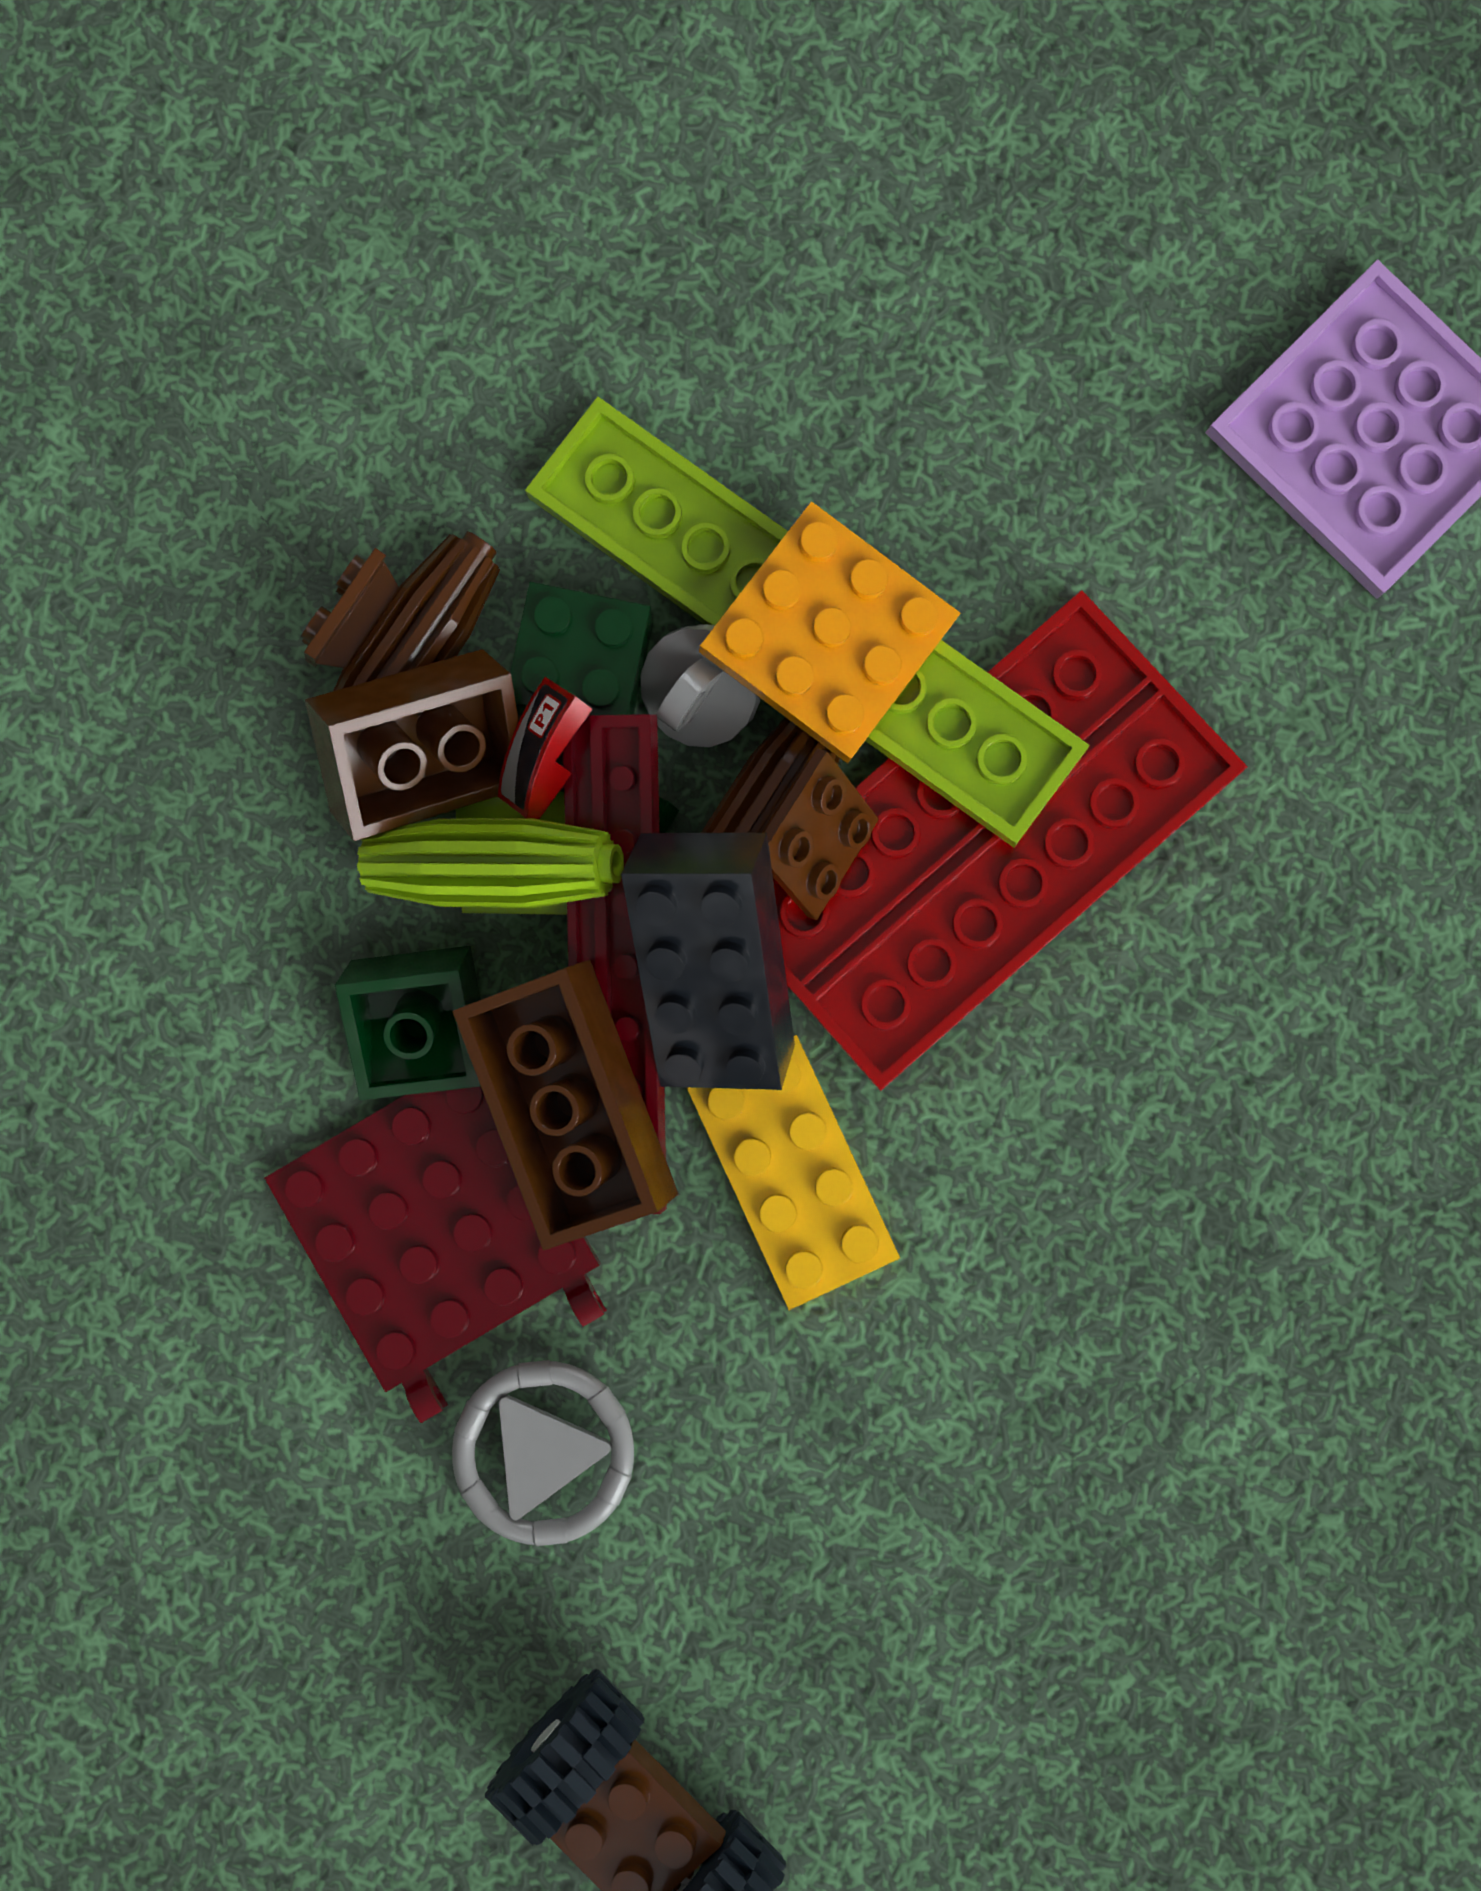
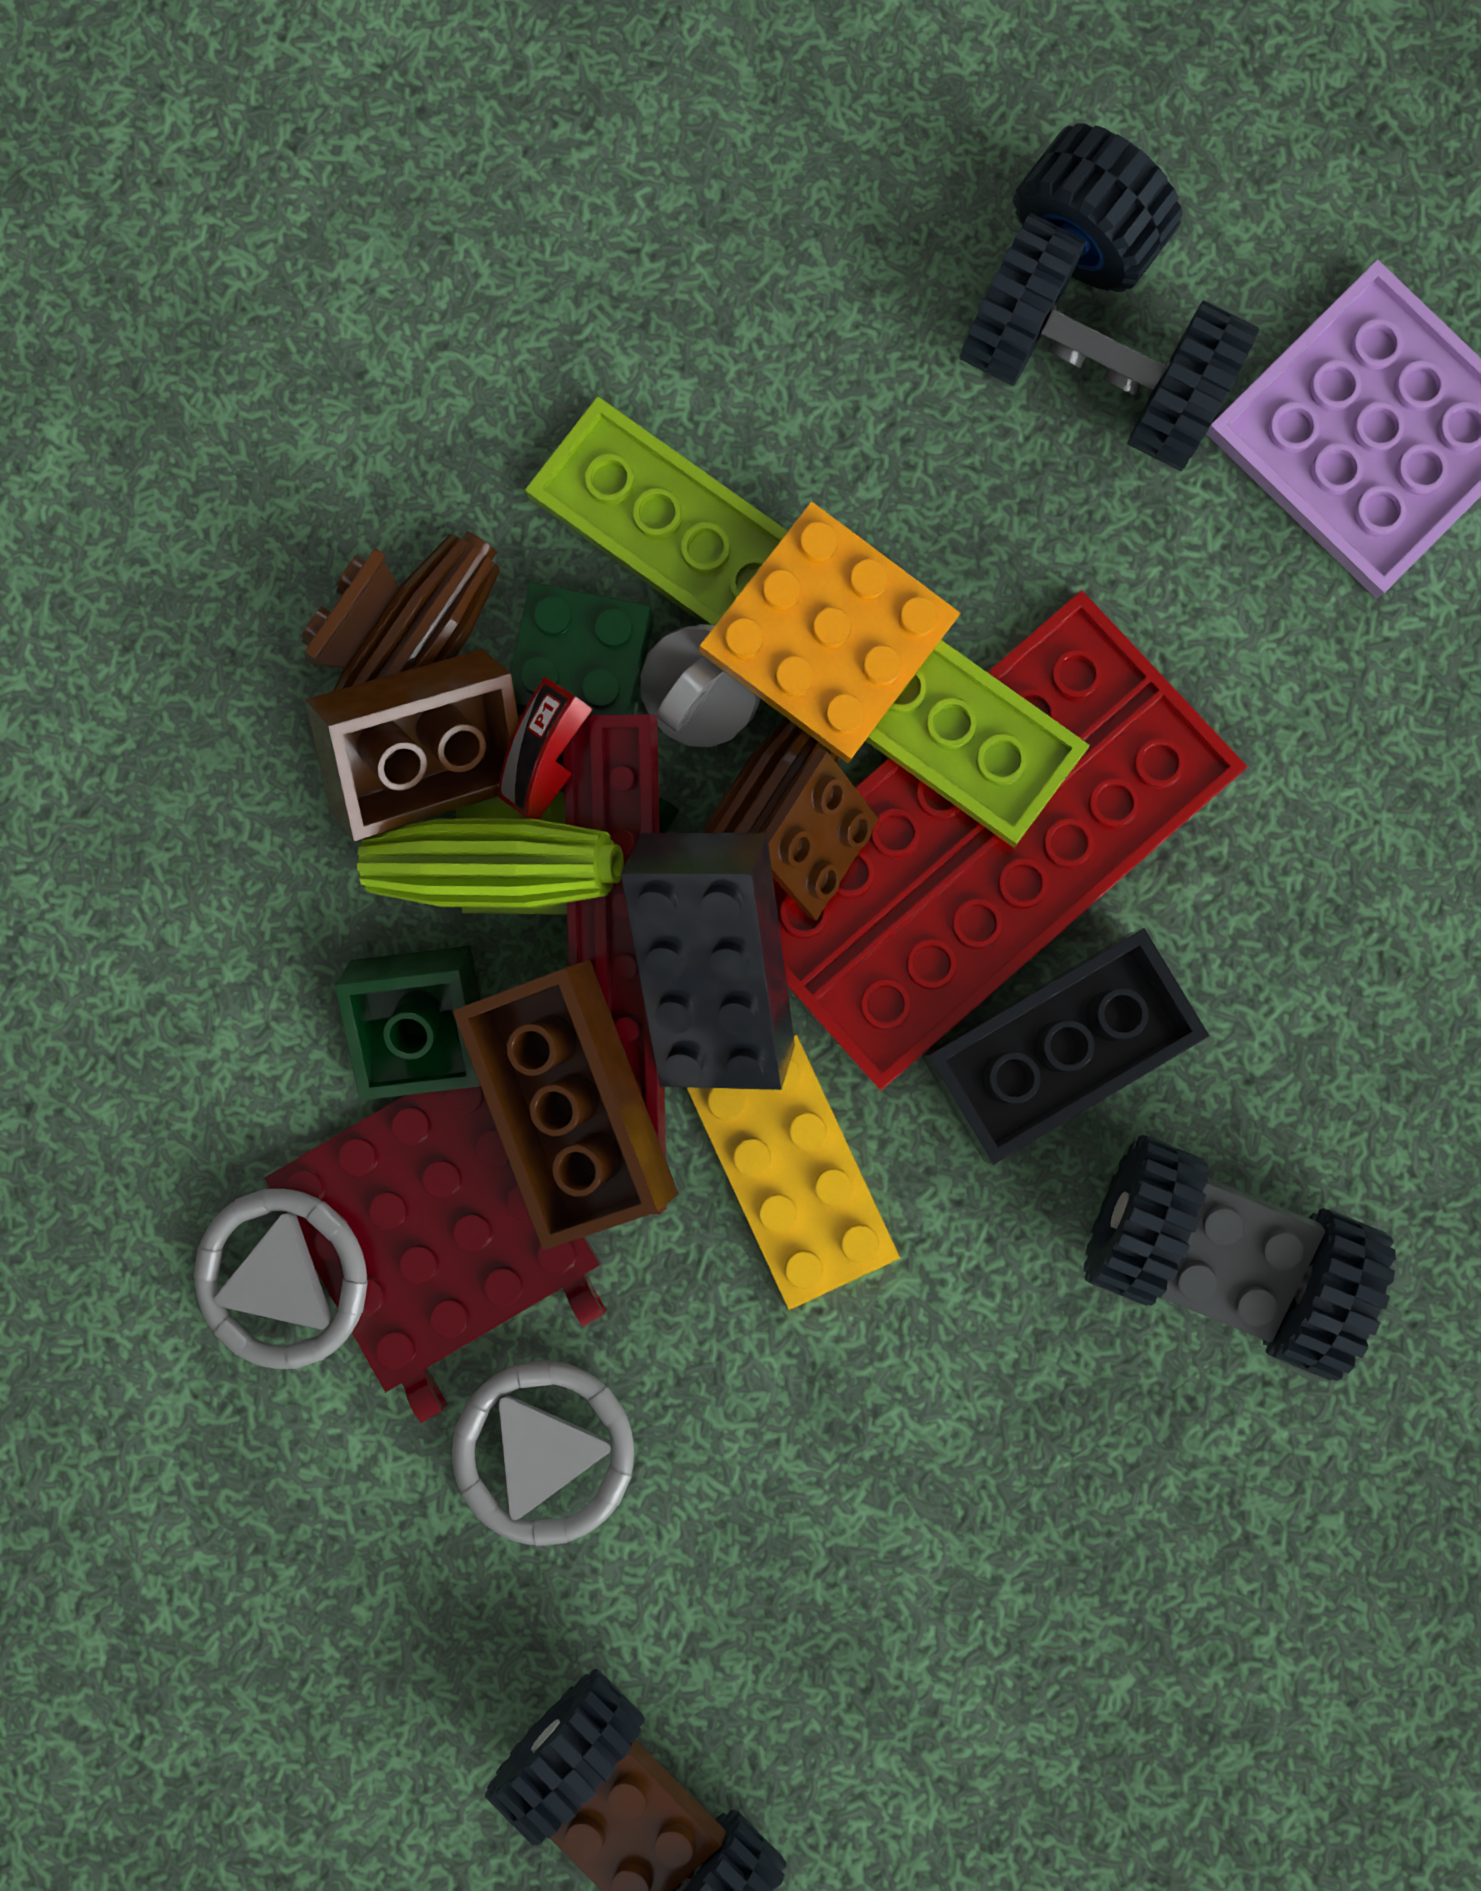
none -> light grey piece [193,1189,368,1369]
none -> black brick [922,928,1210,1165]
none -> black plate [959,213,1259,471]
none -> black wheel [1013,123,1182,292]
none -> black plate [1083,1135,1396,1381]

